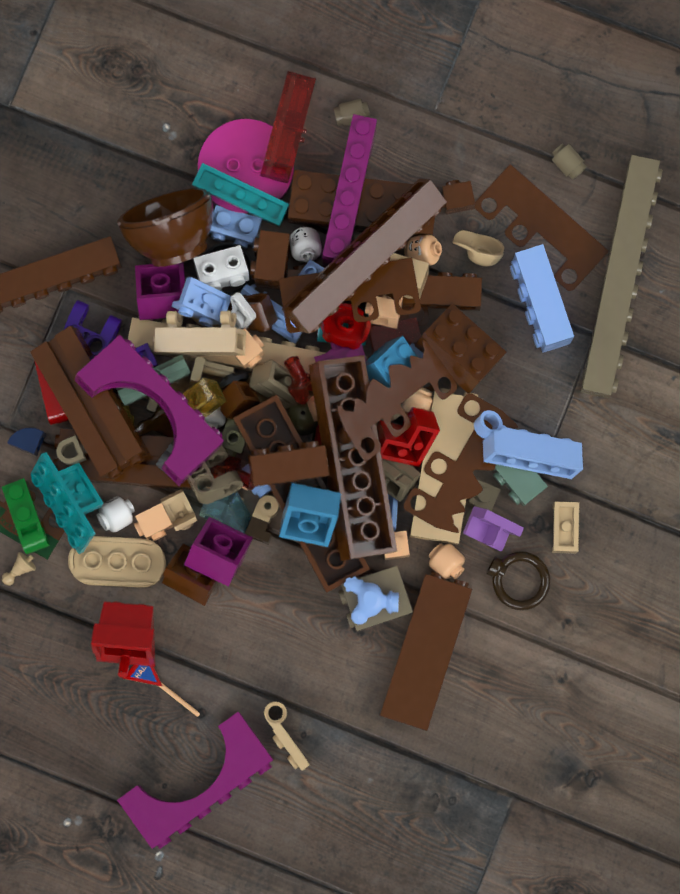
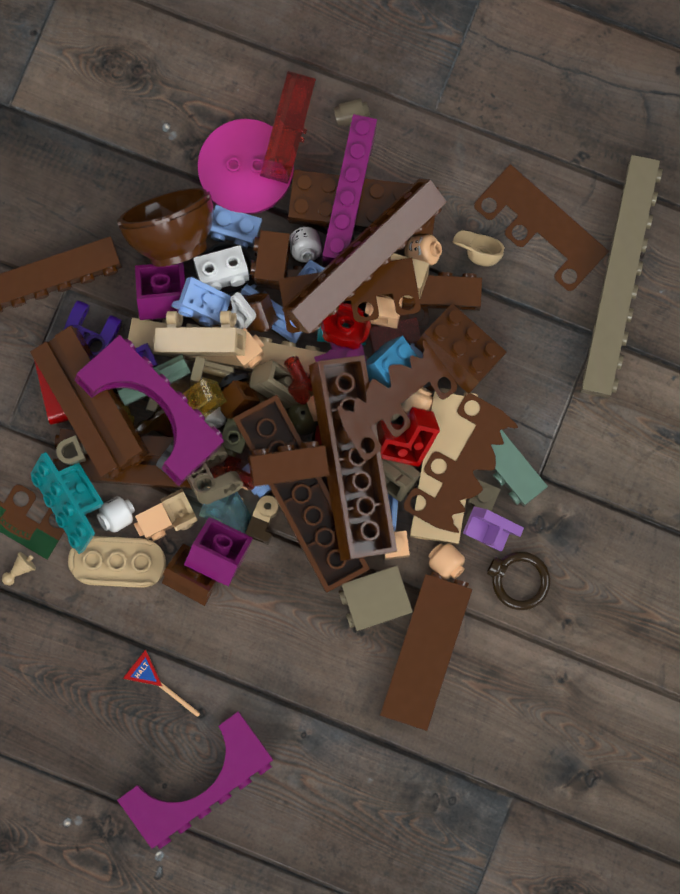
green plate [2,478,50,555] -> none
dark blue brick [7,428,47,456] -> none
red piece [91,602,156,678] -> none
teal plate [192,163,290,227] -> none
tan plate [264,702,310,770] -> none
dark azure brick [279,483,341,547] -> none
light blue animal [343,576,399,625] -> none
reddish brown brick [441,180,475,215] -> none
light blue hinge [474,410,583,479] -> none
light blue brick [510,244,574,353] -> none
dark tan brick [552,144,587,180] -> none
tan panel [552,502,579,554] -> none

